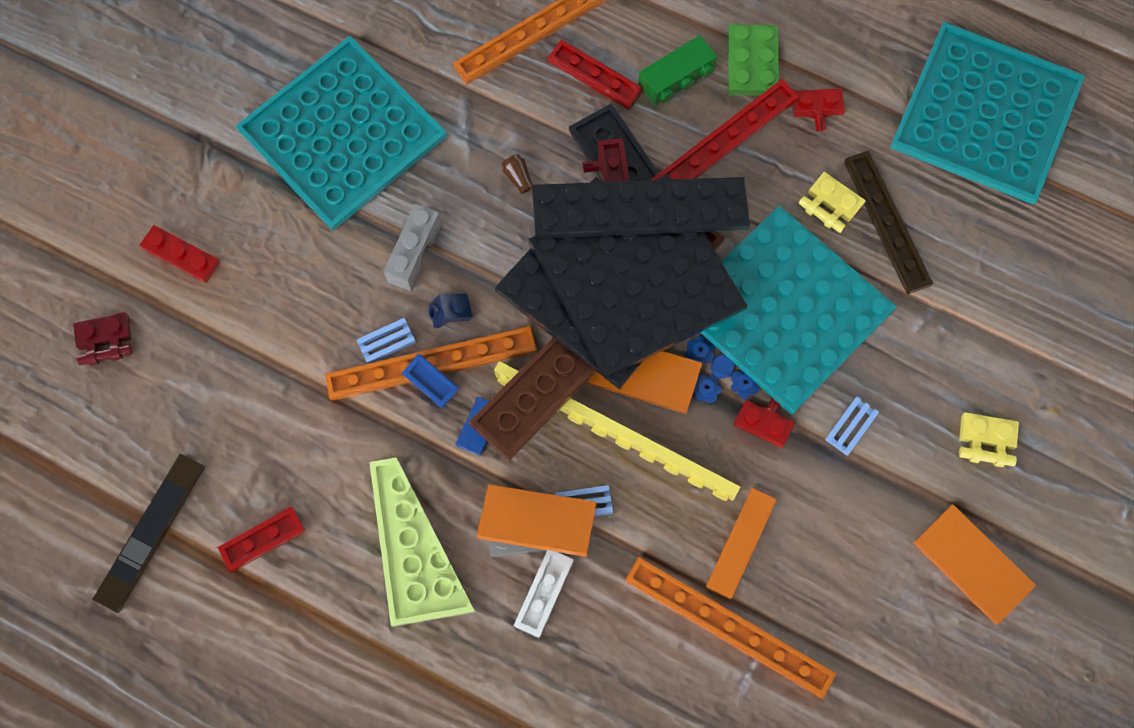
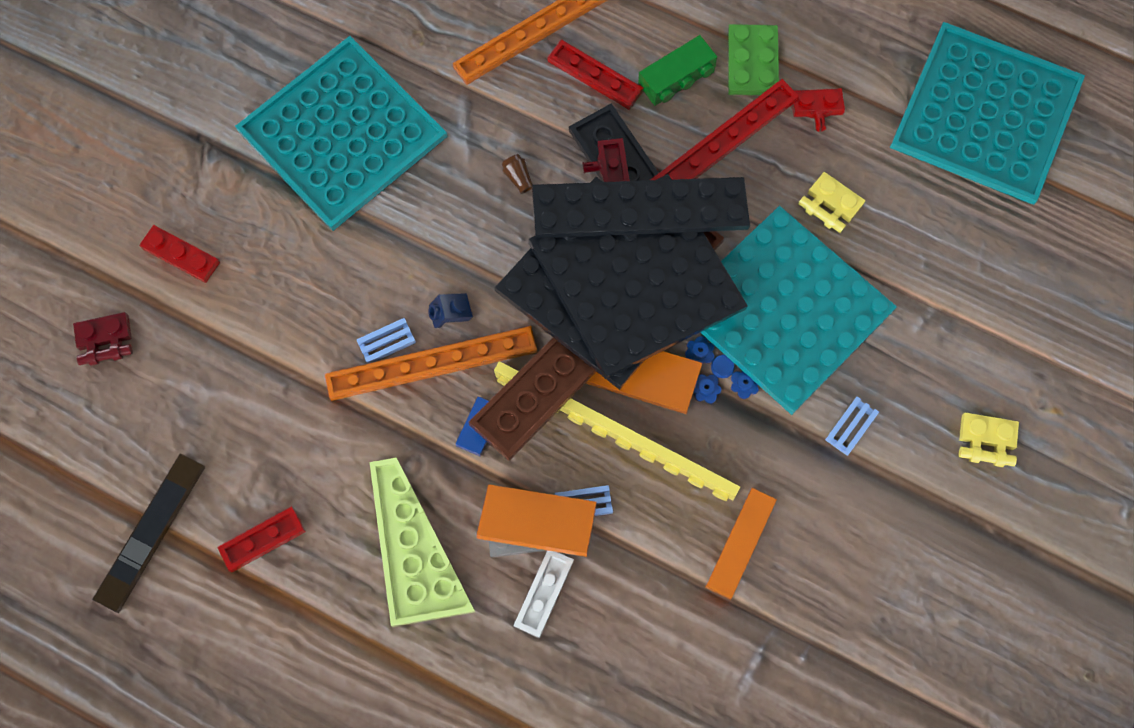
light grey arch [383,204,442,291] -> none
blue tile [401,353,459,408] -> none
orange tile [624,557,837,699] -> none
red plate [734,398,795,449] -> none
dark brown tile [844,150,933,295] -> none
orange tile [913,504,1036,625] -> none

